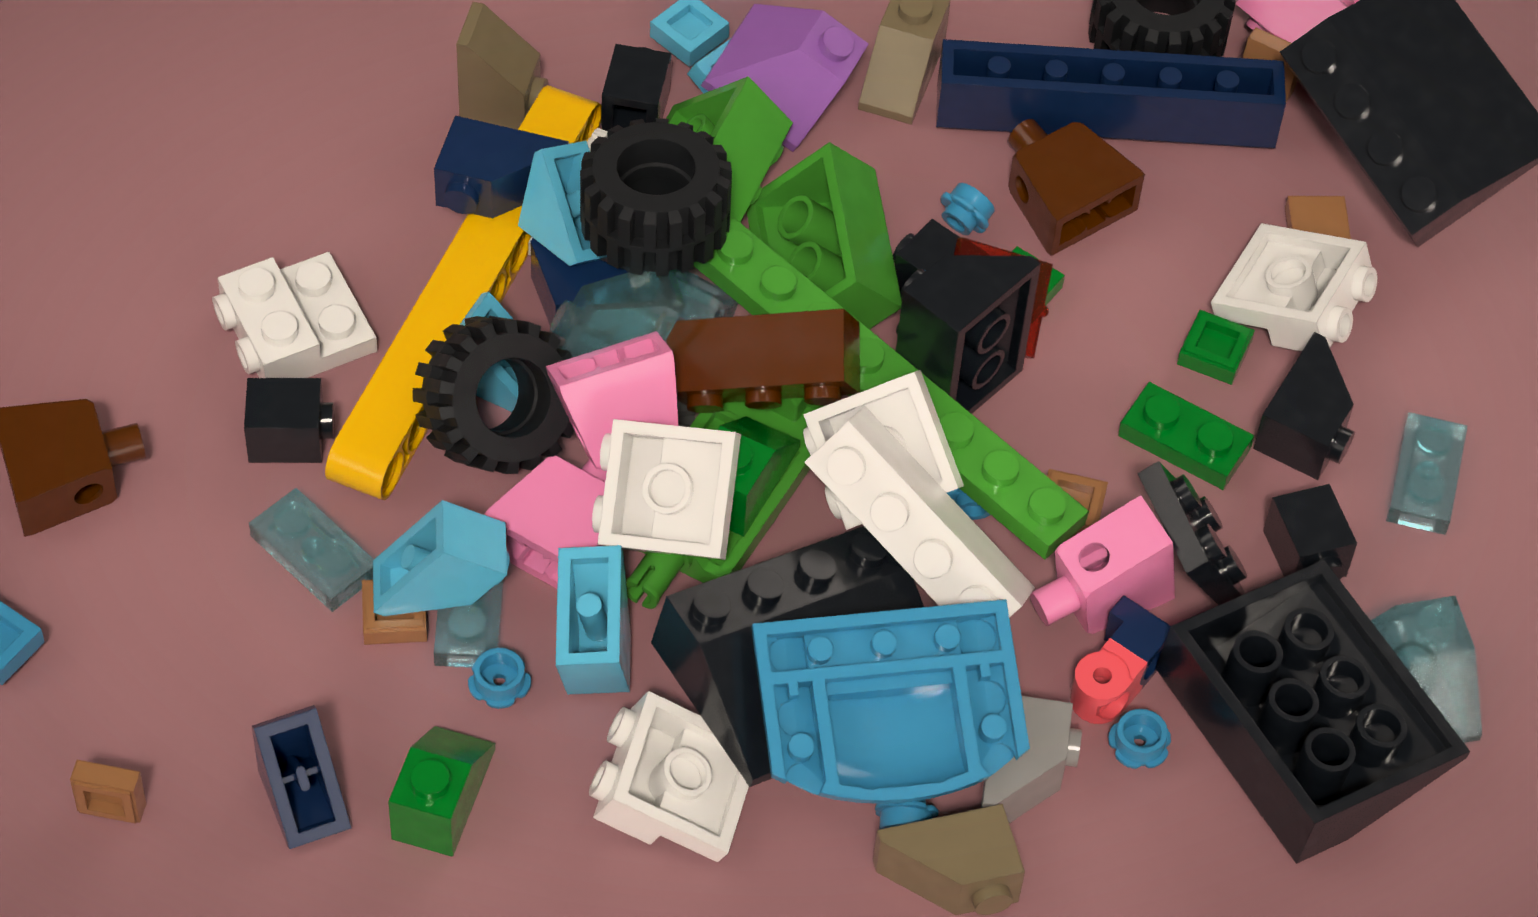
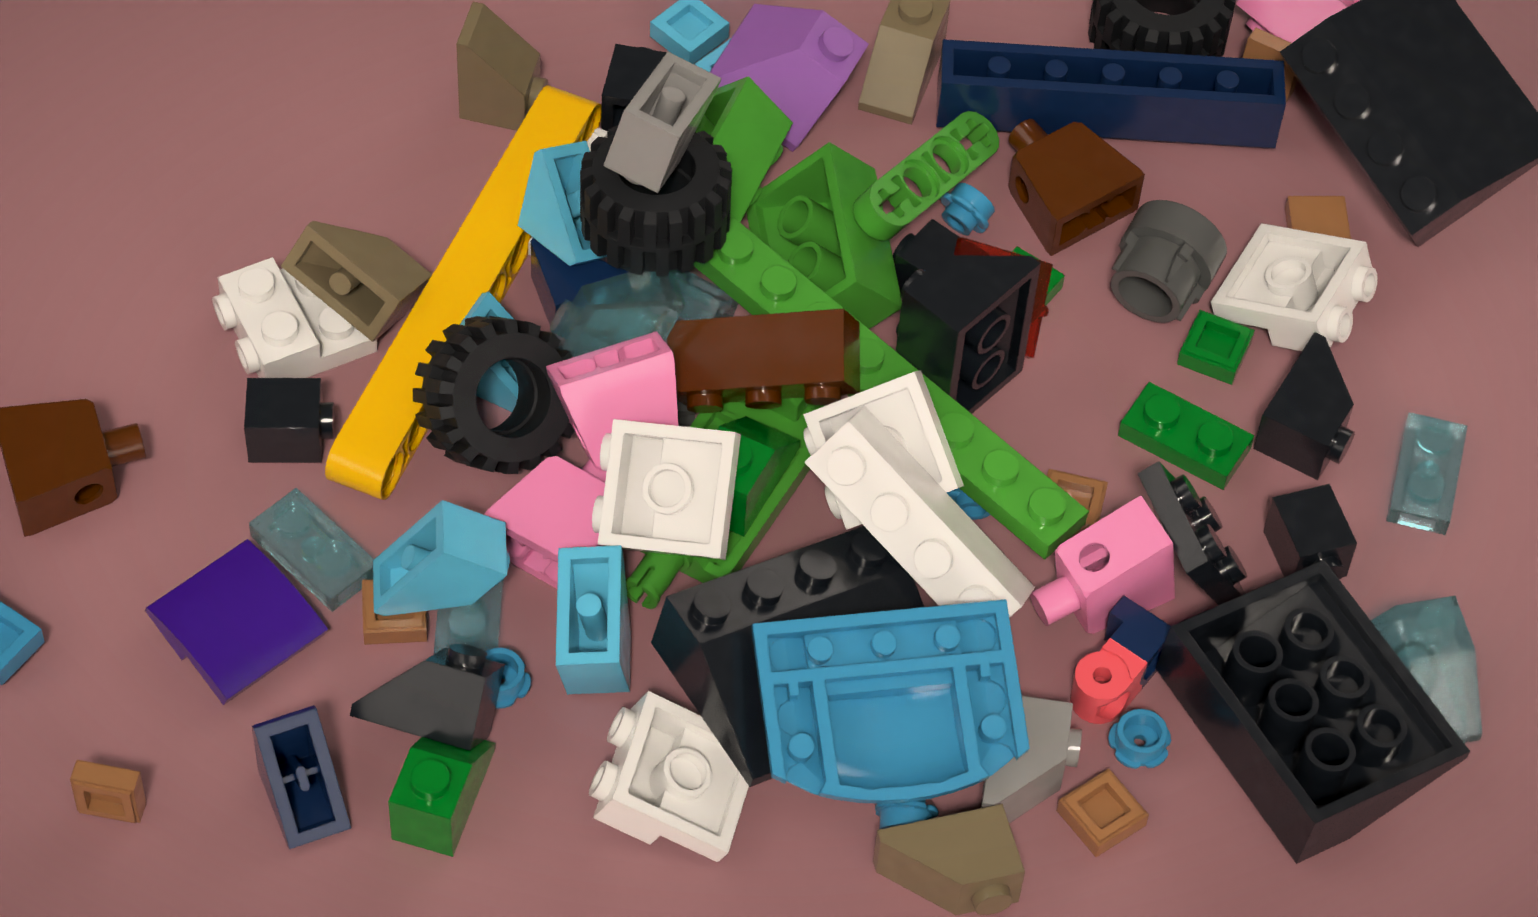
dark blue slope [434,115,569,218] -> none
none -> dark purple slope [145,539,328,705]
none -> dark tan slope [281,221,432,342]
none -> black slope [350,644,505,751]
none -> light grey slope [603,52,722,193]
none -> bright green beam [853,111,999,241]
none -> medium nougat tile [1056,769,1149,857]
none -> dark grey piece [1111,200,1227,323]

